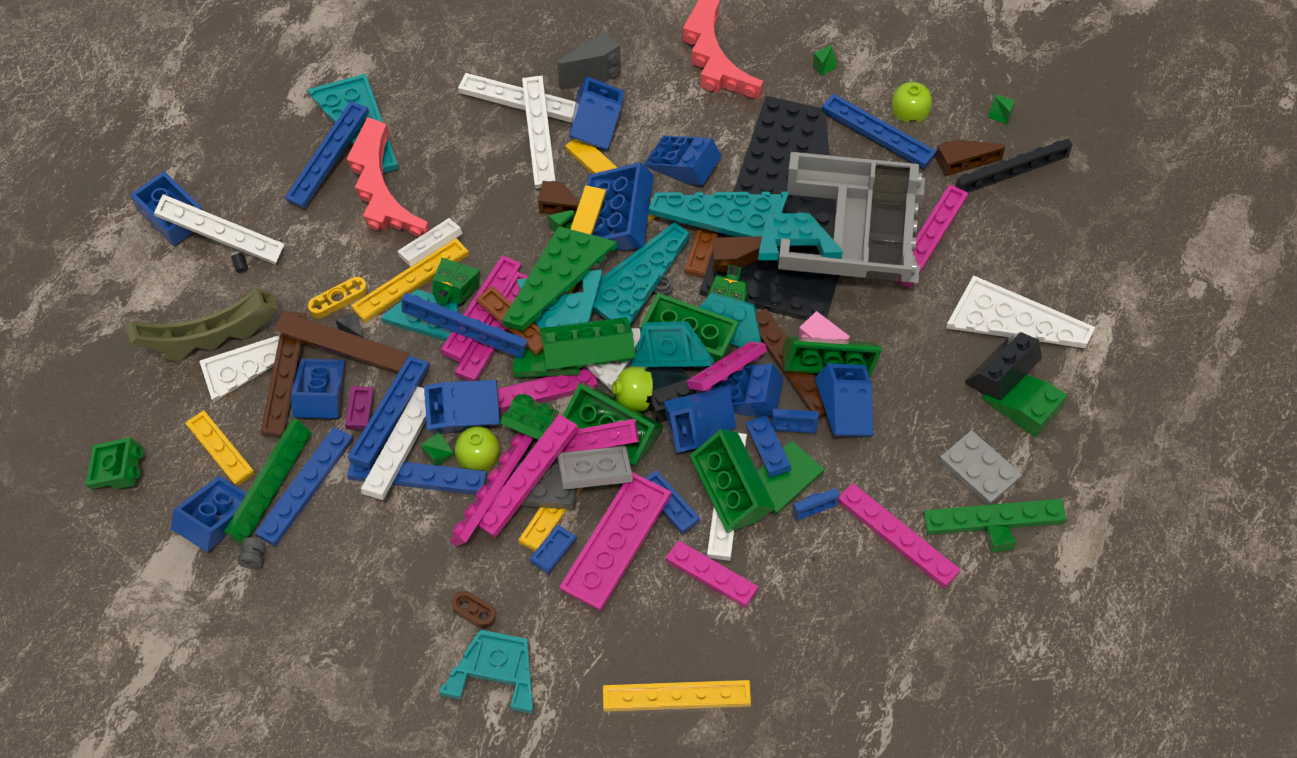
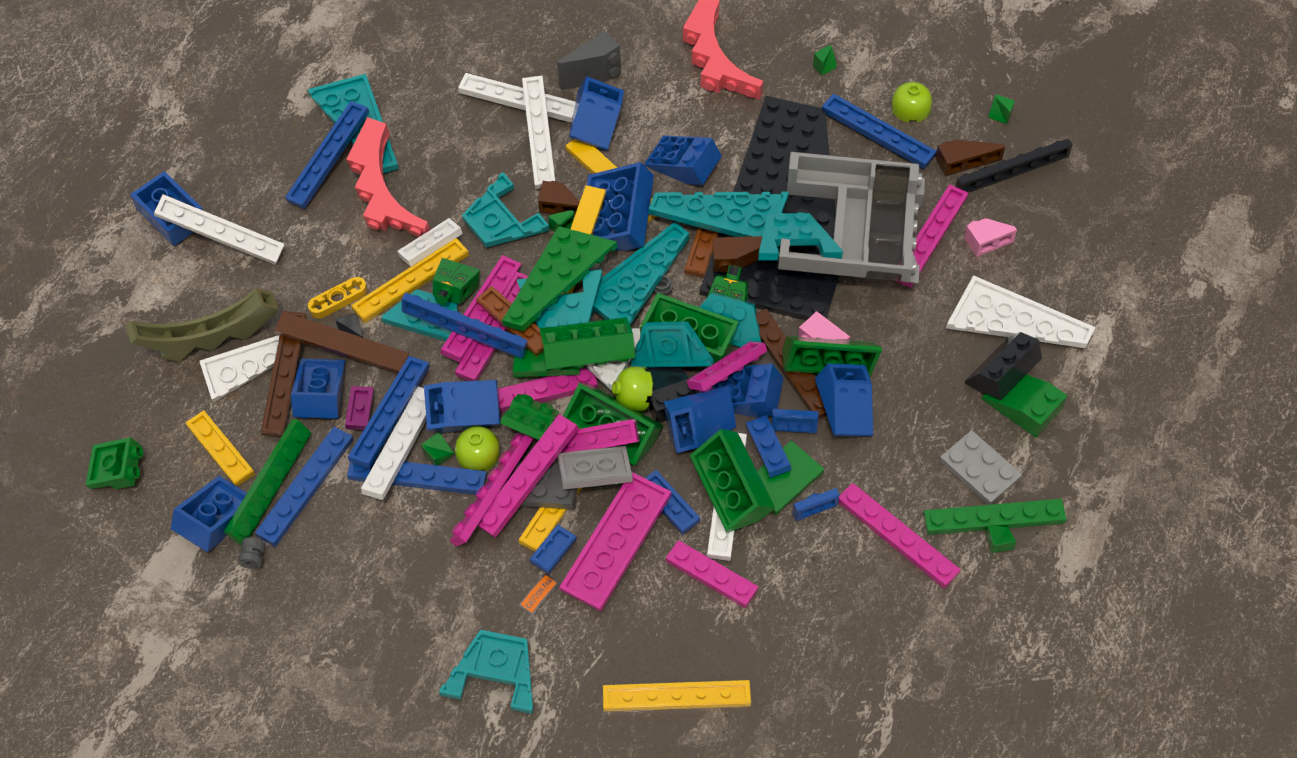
black piece [231,250,248,273] -> none
reddish brown plate [452,591,496,628] -> none
none -> teal wing [462,172,550,248]
none -> orange sticker [519,573,560,615]
none -> bright pink slope [964,218,1017,257]

